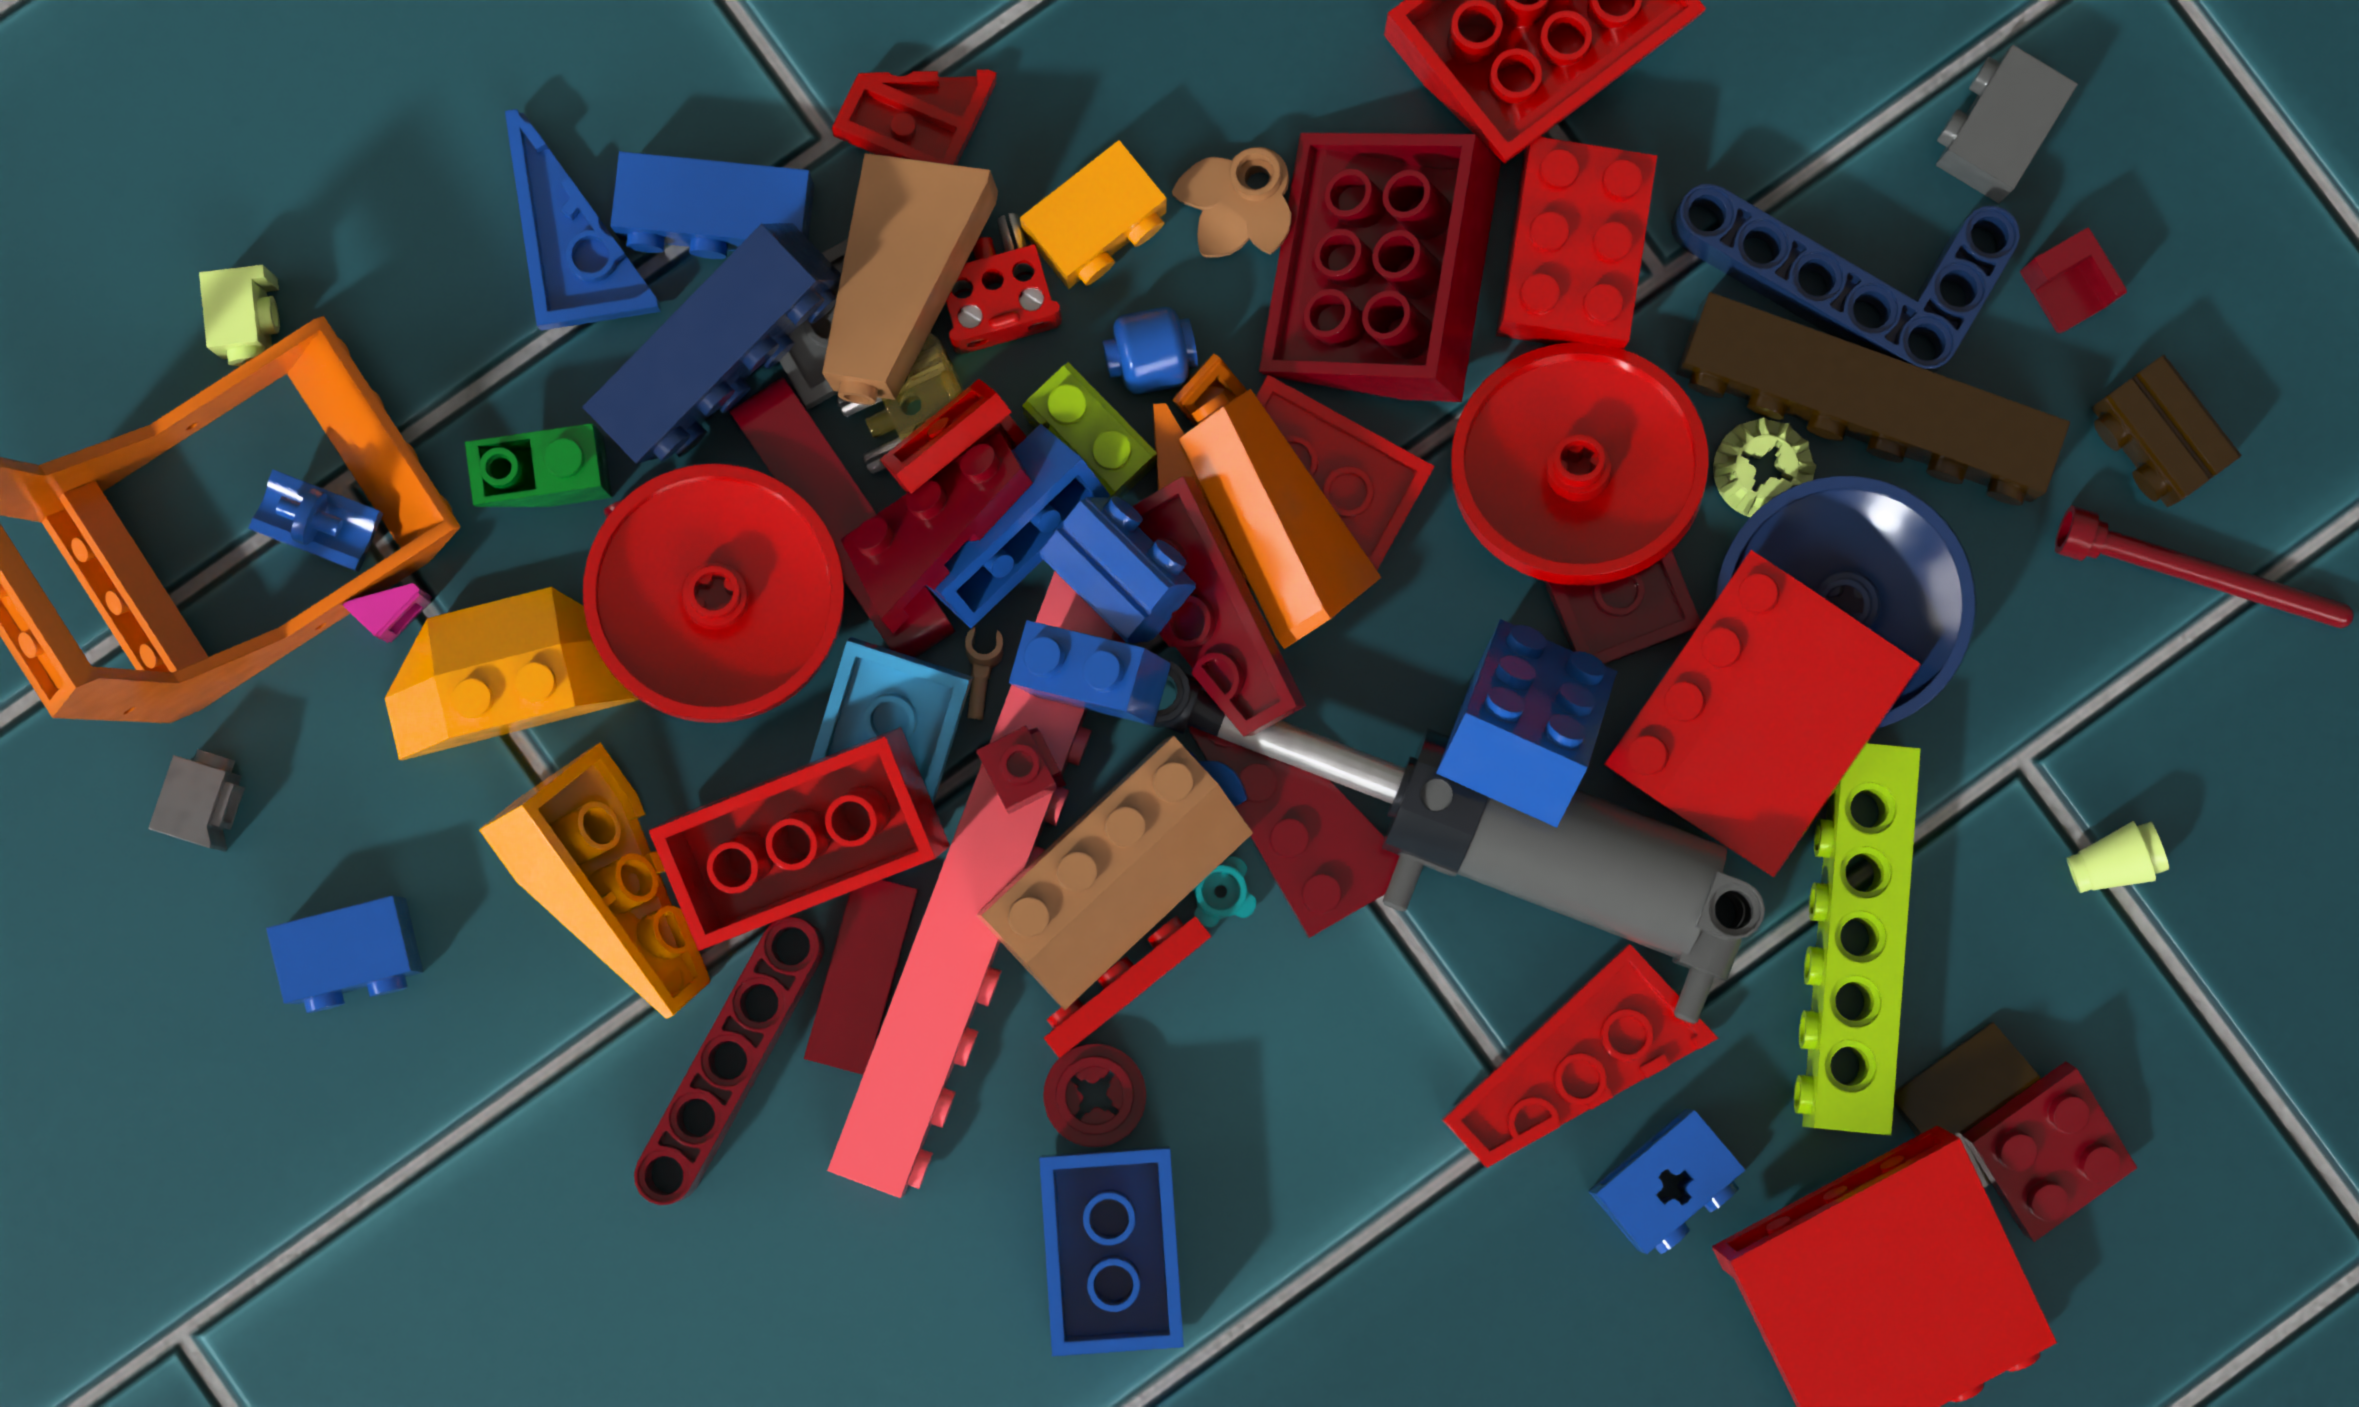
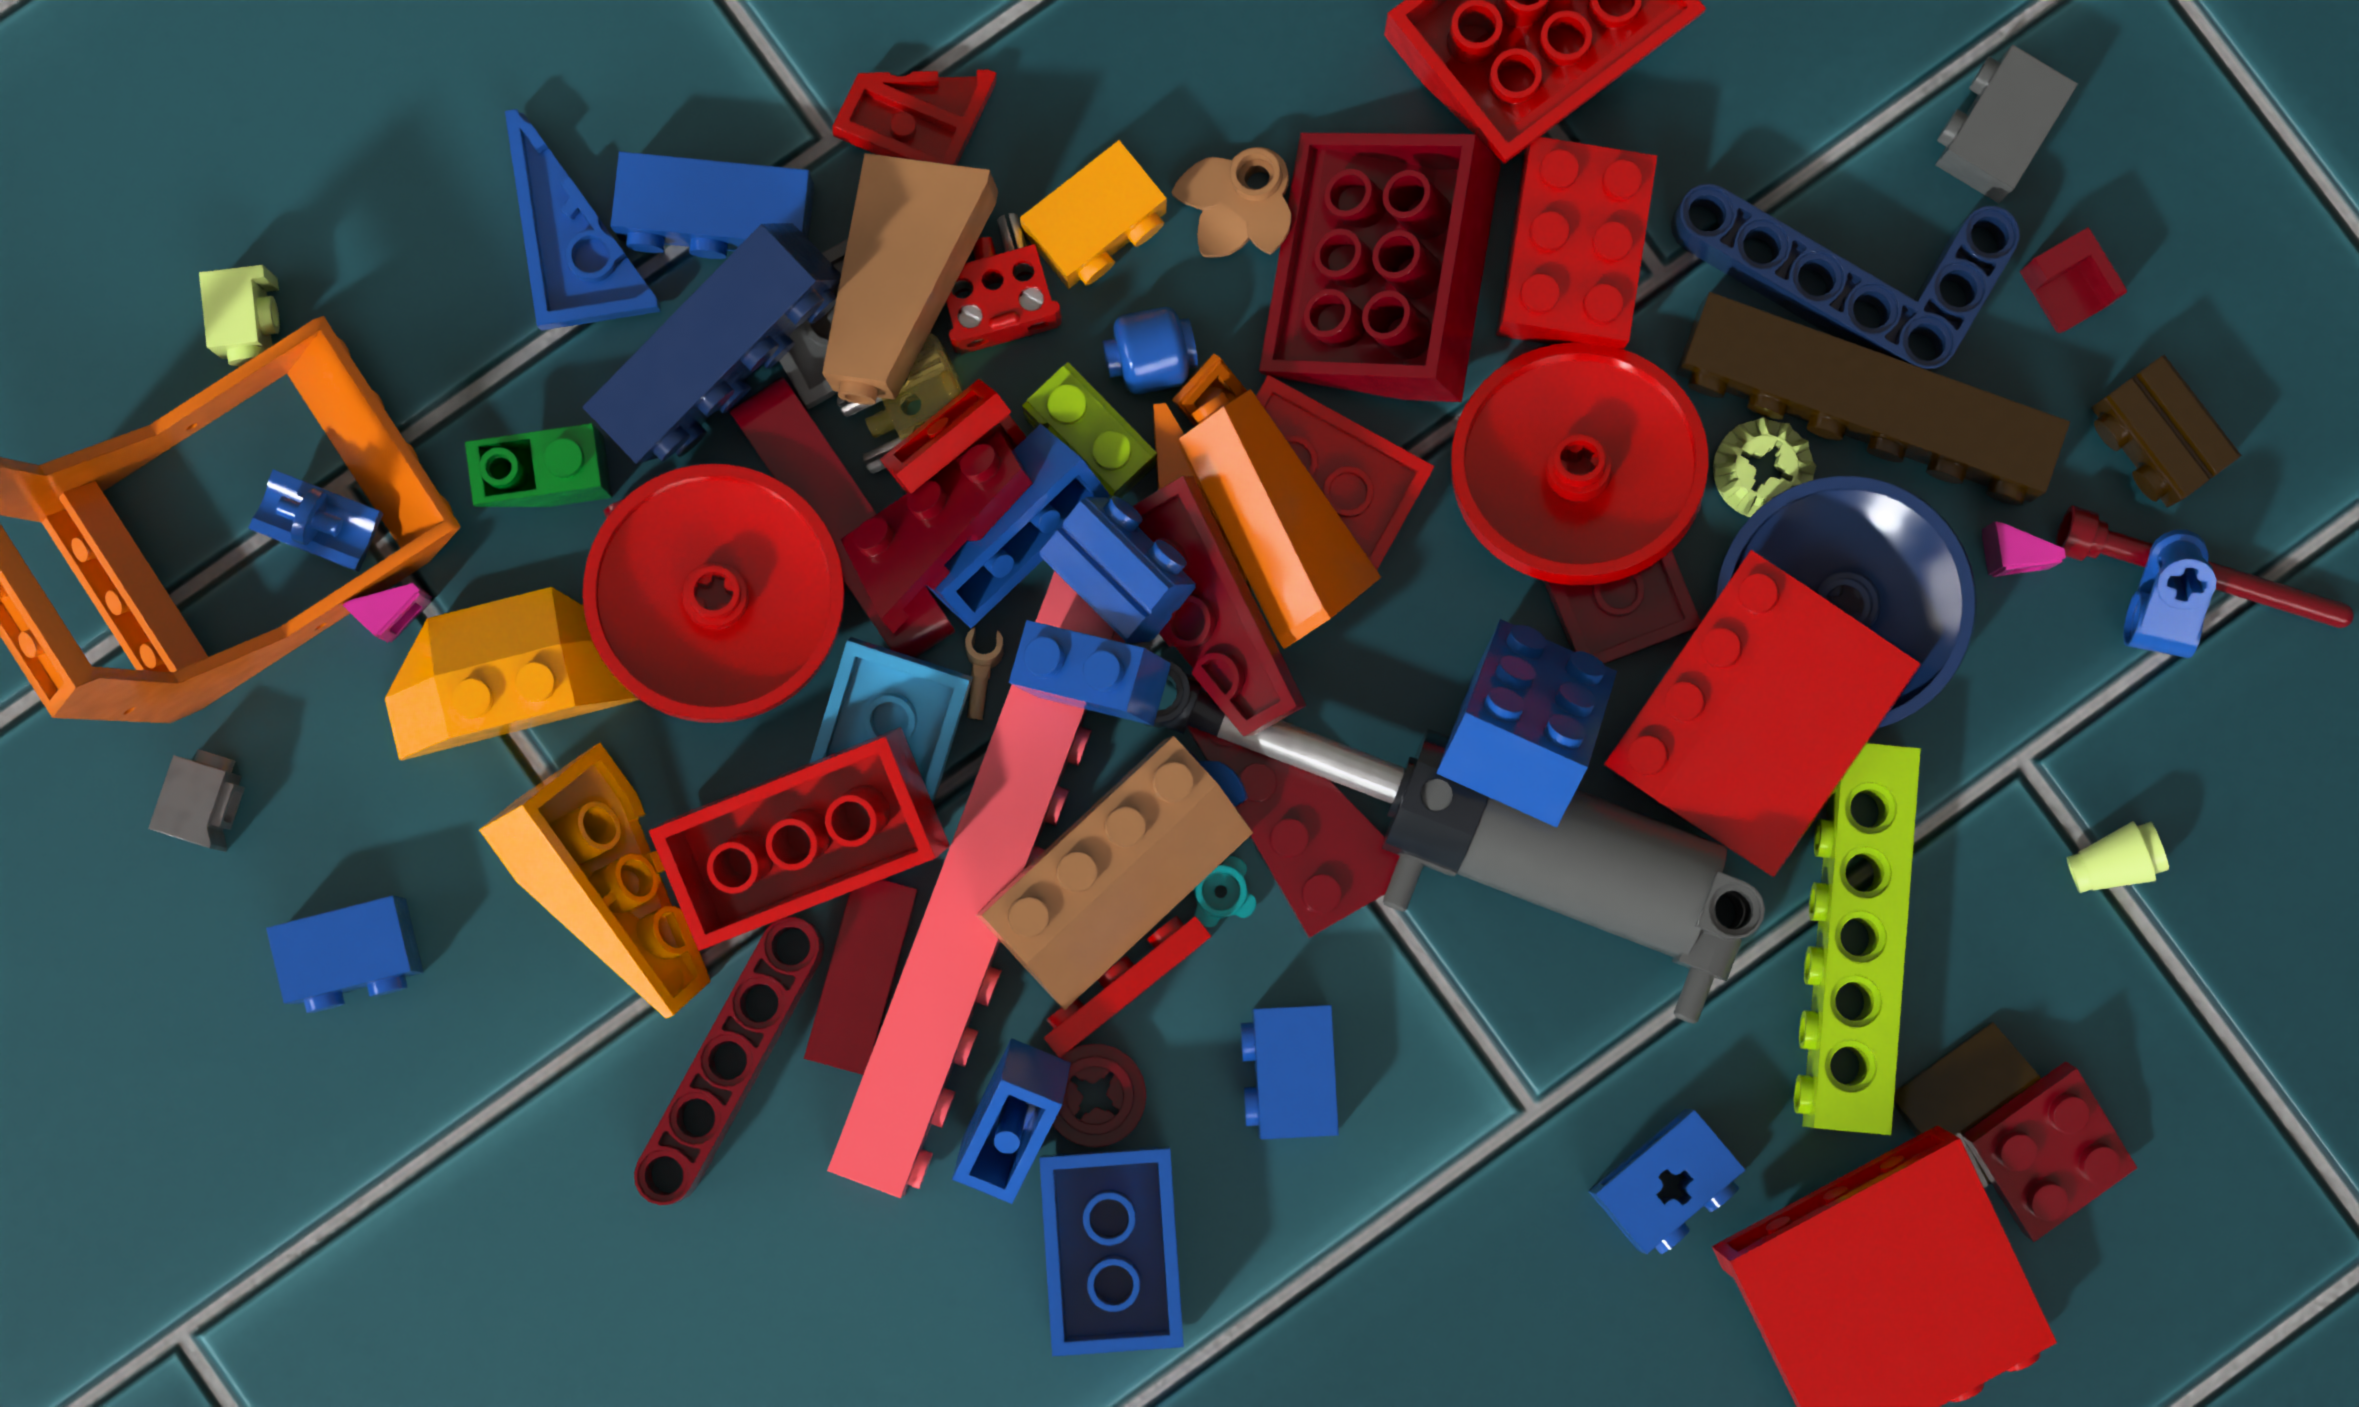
dark red window [976,725,1066,814] -> none
red wing [1441,944,1719,1168] -> none
none -> blue brick [952,1038,1071,1204]
none -> blue brick [1241,1005,1339,1139]
none -> dark pink slope [1982,522,2066,577]
none -> blue piece [2123,530,2217,658]

